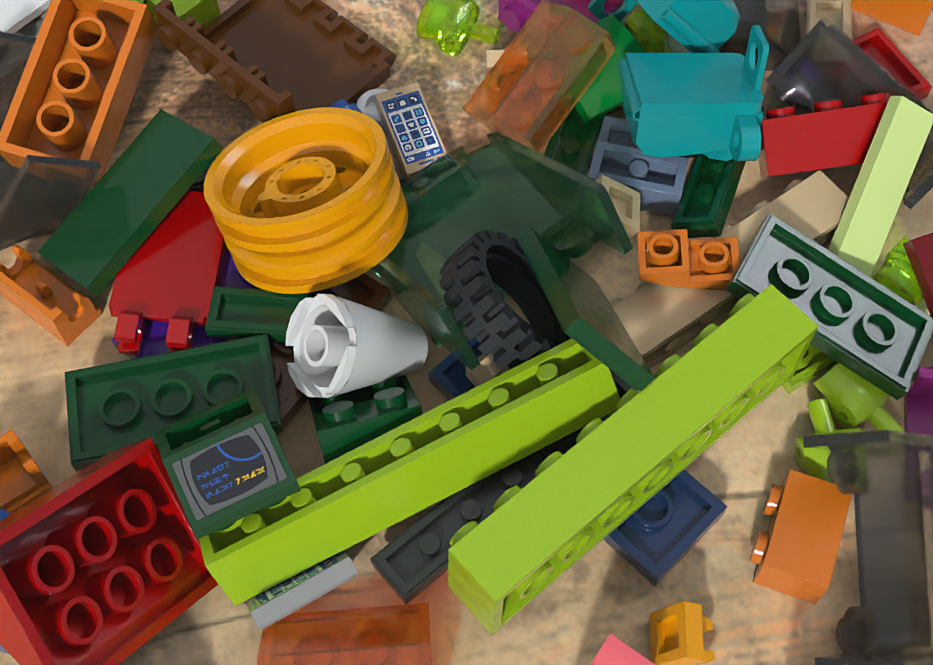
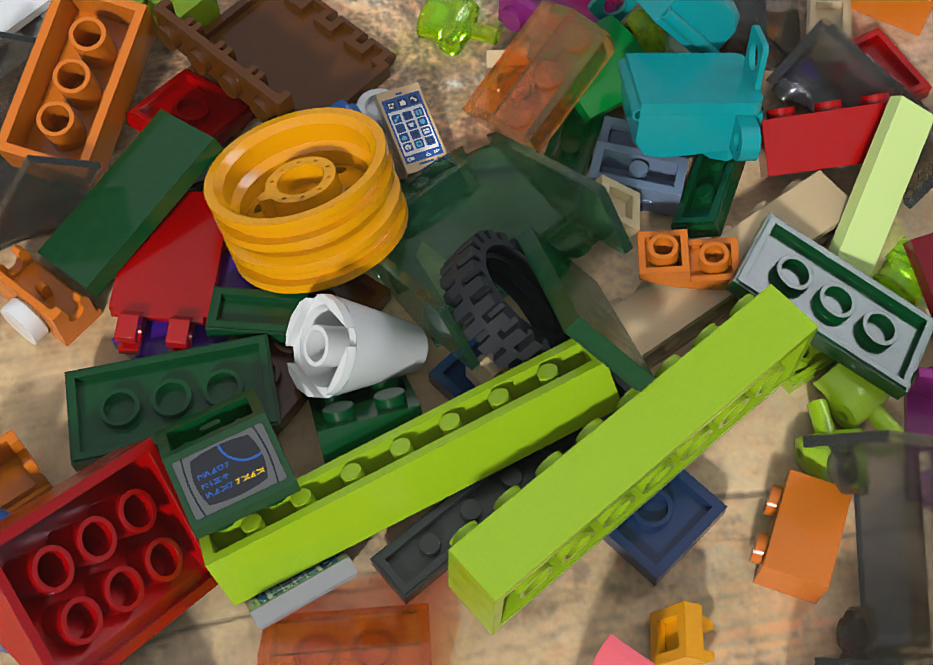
none -> white tile [0,297,49,345]
none -> red tile [126,68,255,145]

